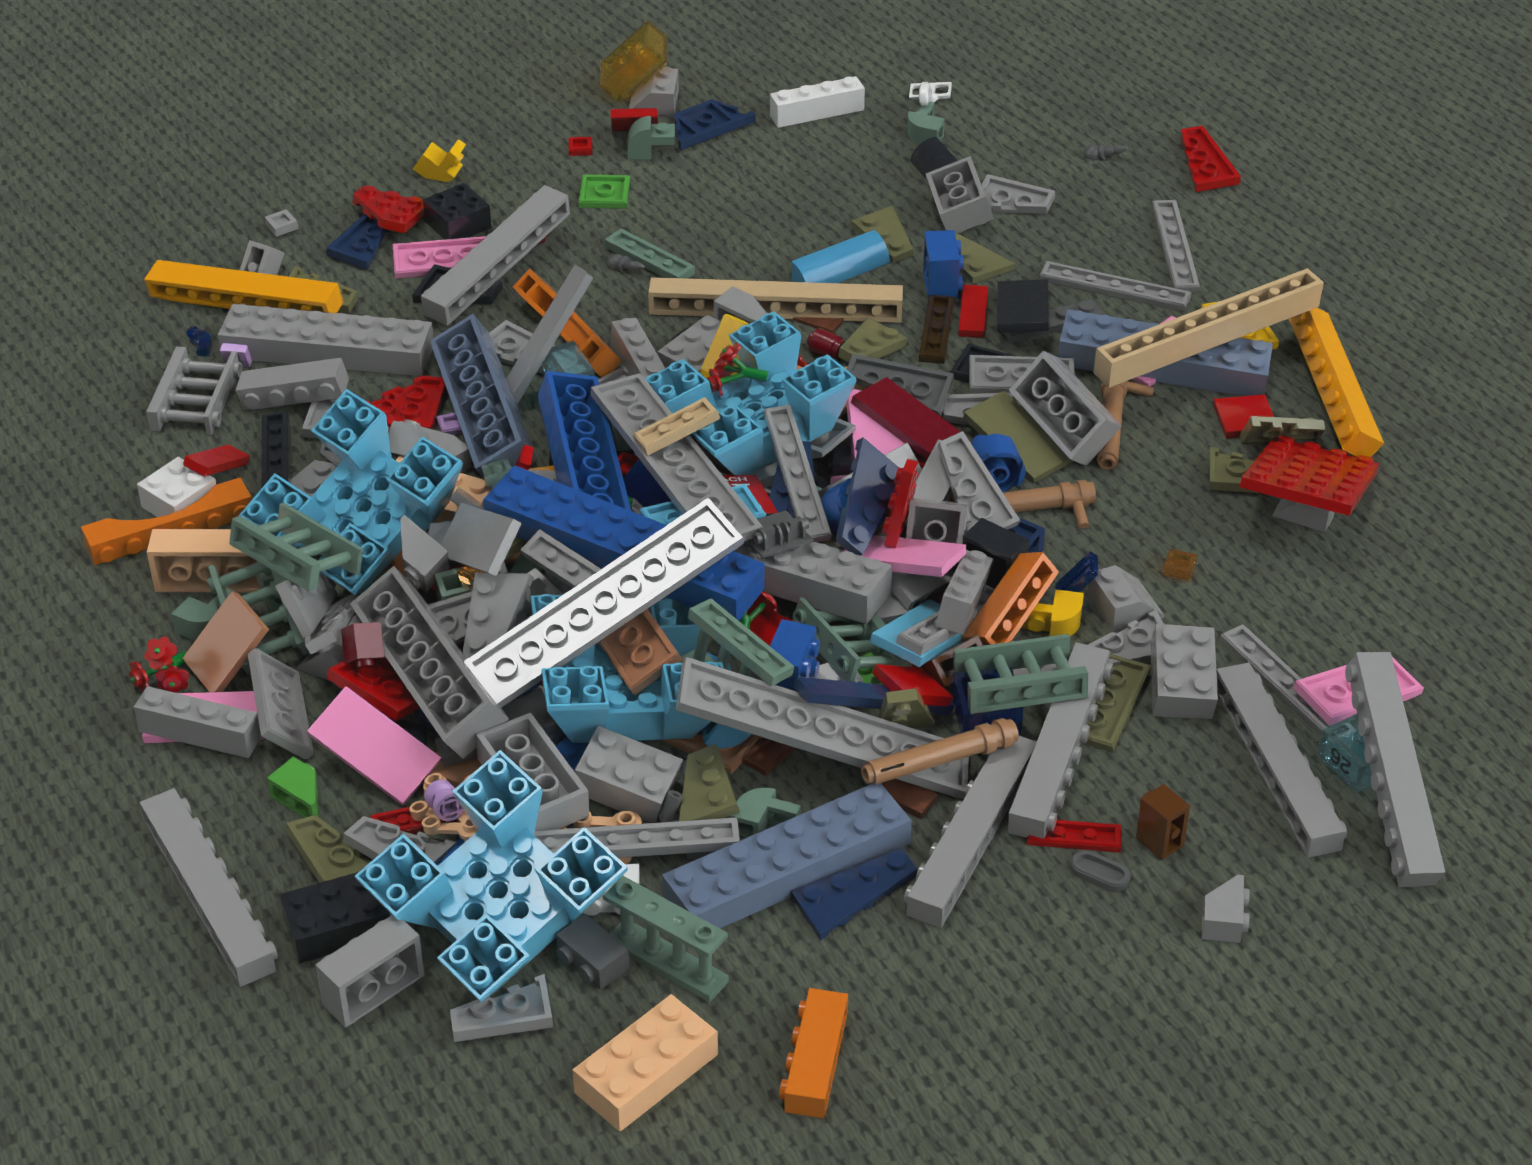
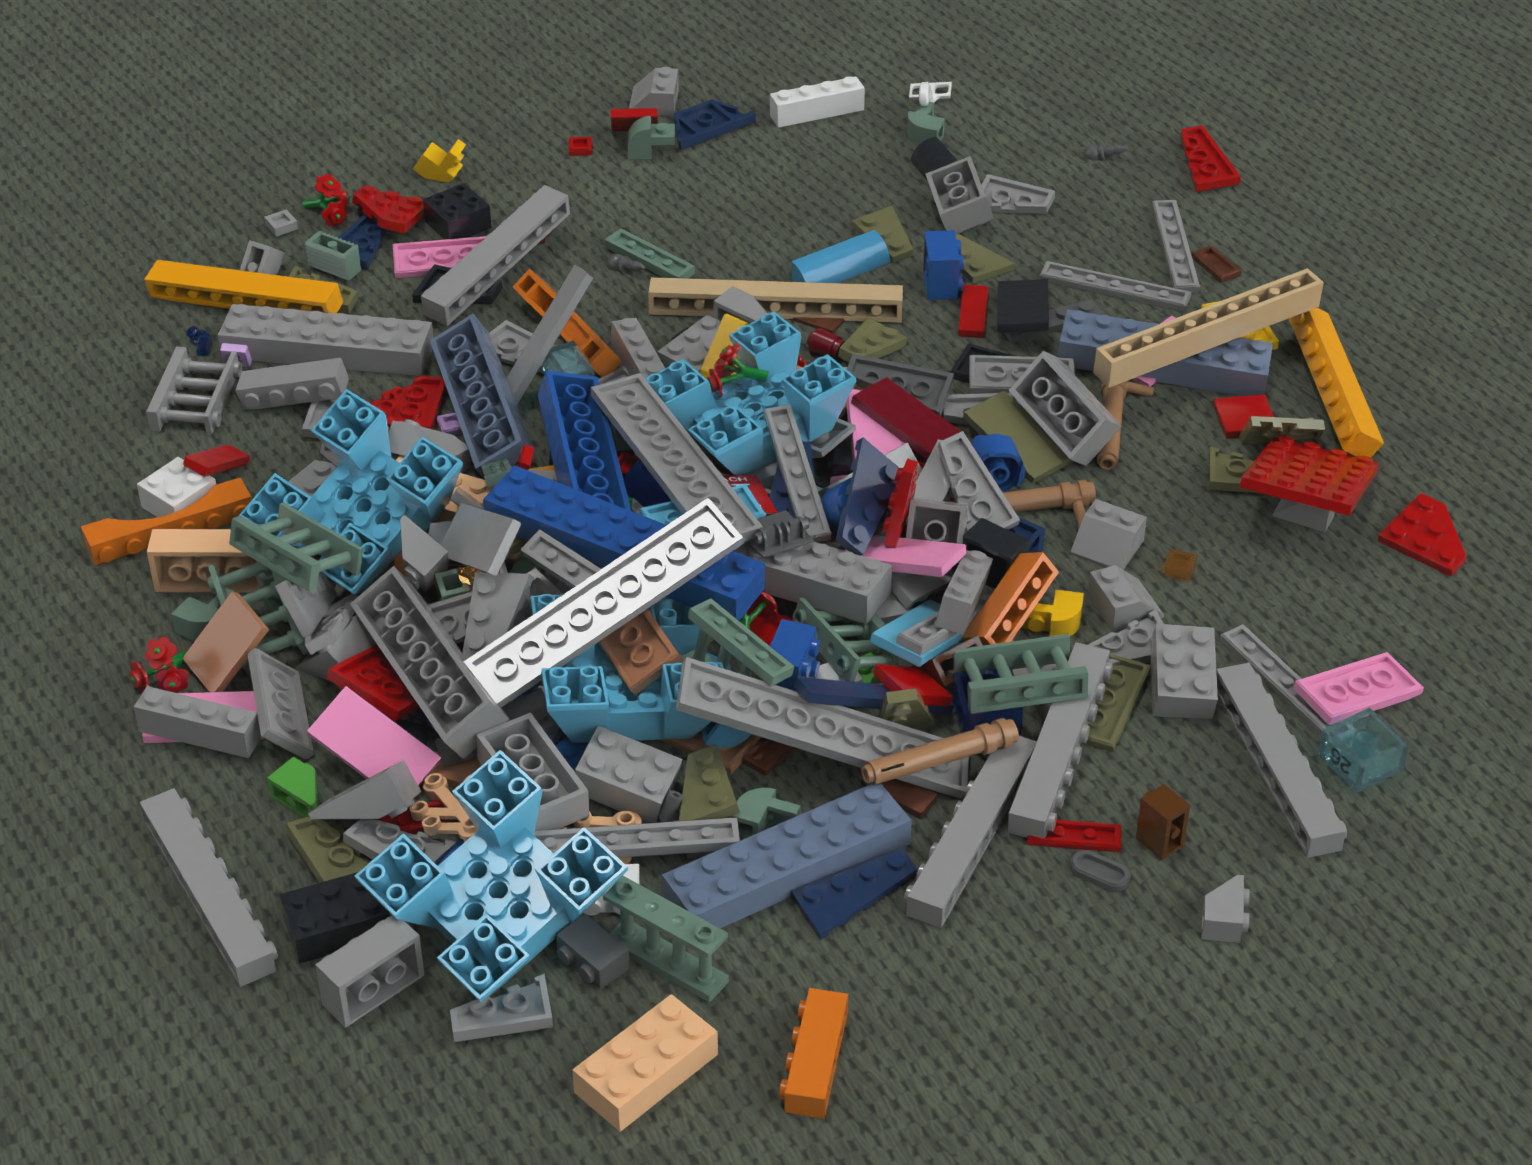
black tile [261,411,291,489] -> none
brick [341,622,385,668] -> none
lavender wheel [424,779,464,821] -> none
bright green tile [579,175,630,208] -> none
clear yellow brick [599,20,668,102] -> none
tan tile [633,397,720,456] -> none
dark brown tile [919,295,954,364] -> none
clear blue tile [1055,551,1098,592] -> none
light grey brick [1345,652,1446,887] -> none
none -> red plant [303,174,350,227]
none -> sand green brick [305,231,361,281]
none -> light grey slope [308,759,421,819]
none -> light grey slope [1070,499,1147,570]
none -> copper tile [1191,245,1242,283]
none -> red plate [1378,493,1466,577]

